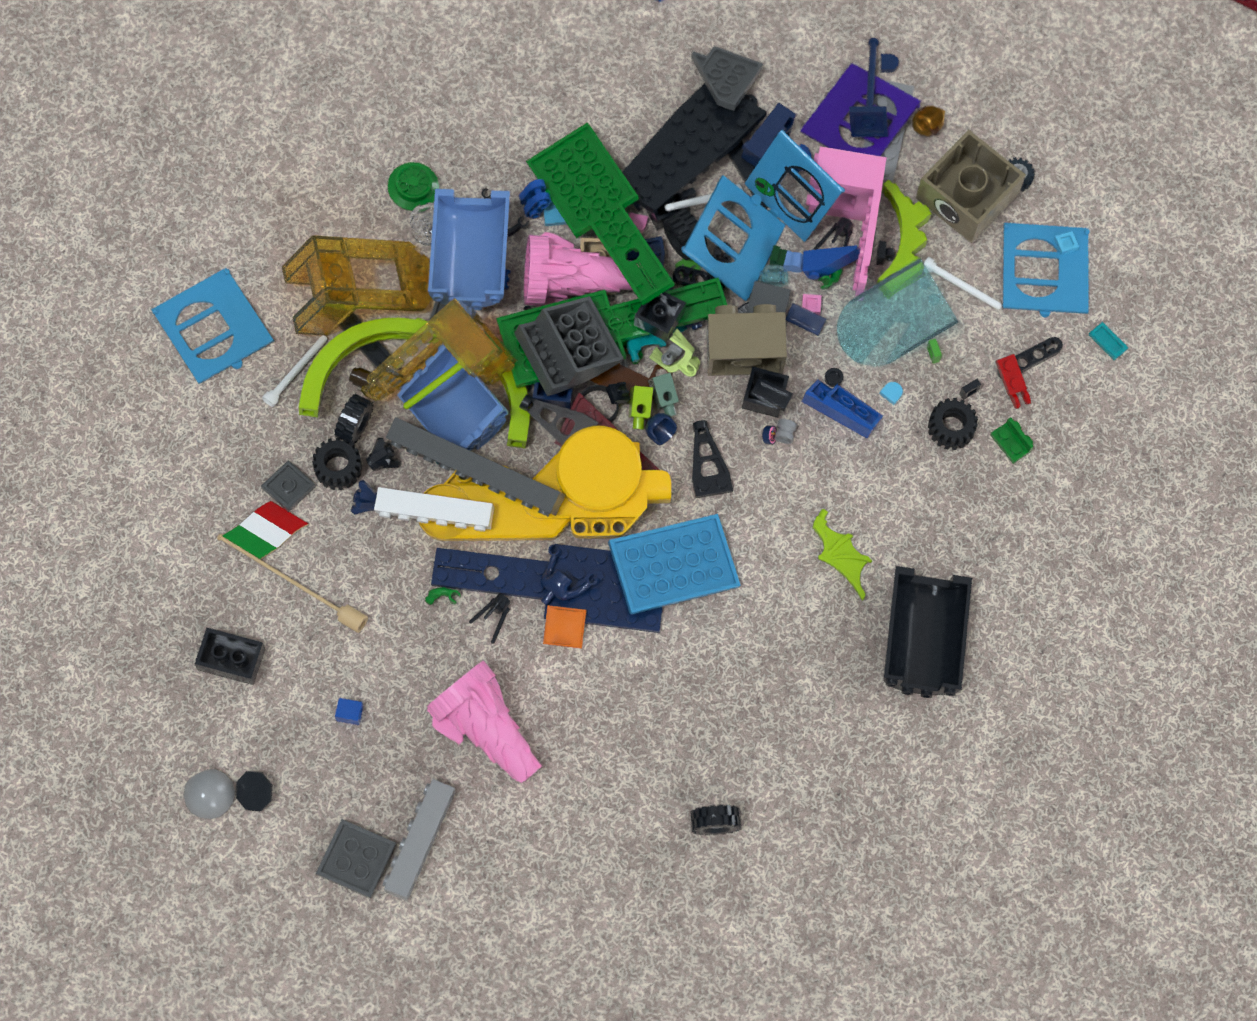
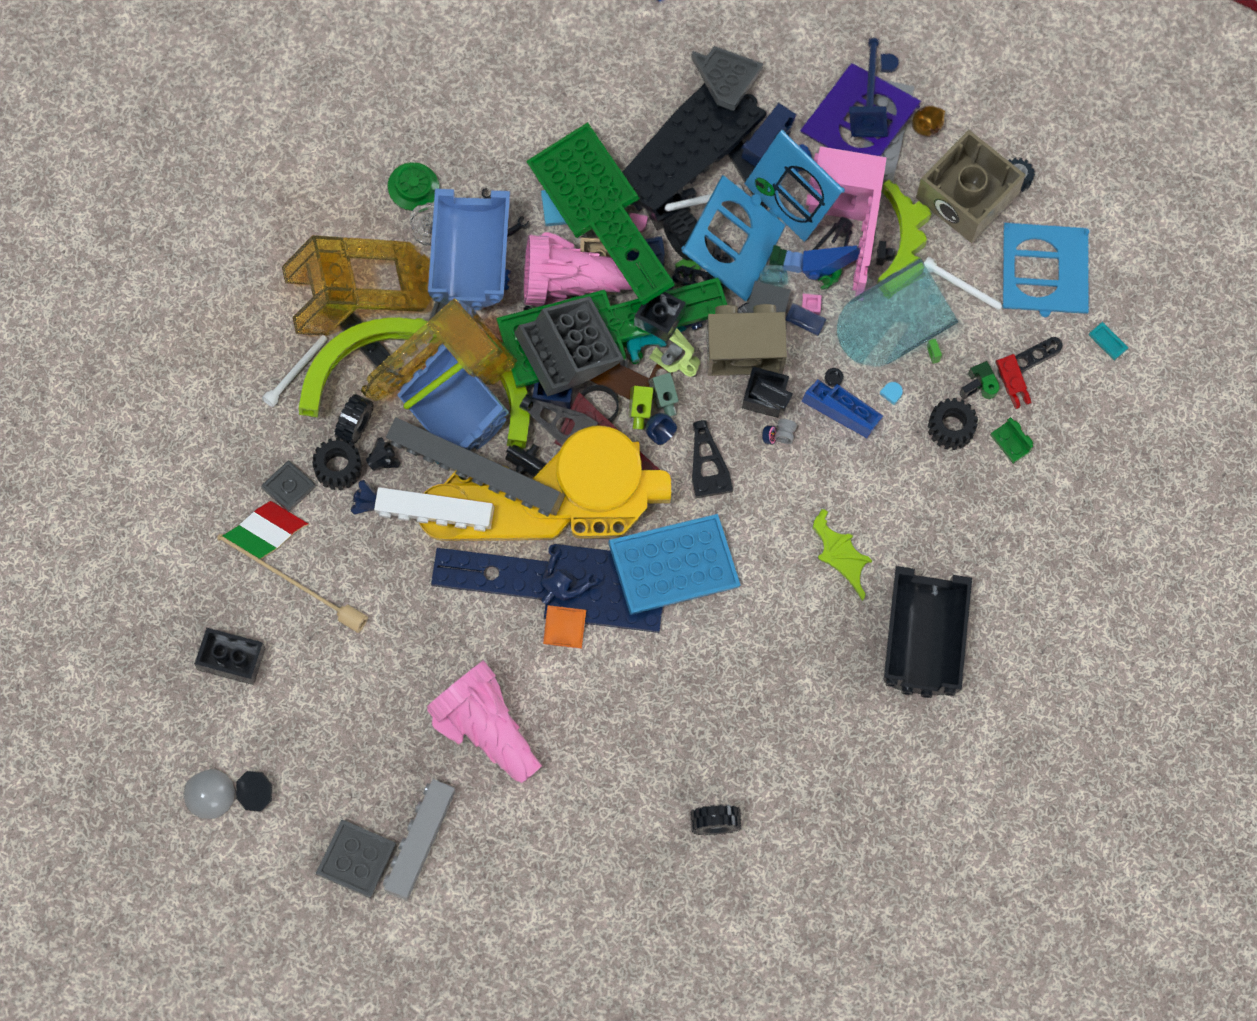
dark azure door [151,268,274,384] -> none
blue panel [335,698,363,725] -> none
dark brown brick [349,367,379,391] -> none
green piece [425,587,461,605] -> none
black plant [469,593,511,644] -> none
blue brick [519,179,551,219] -> none
black tile [606,382,631,404] -> none
medium azure tile [1054,231,1079,255] -> none
none -> black pin [505,444,546,477]
none -> leg [968,361,999,399]

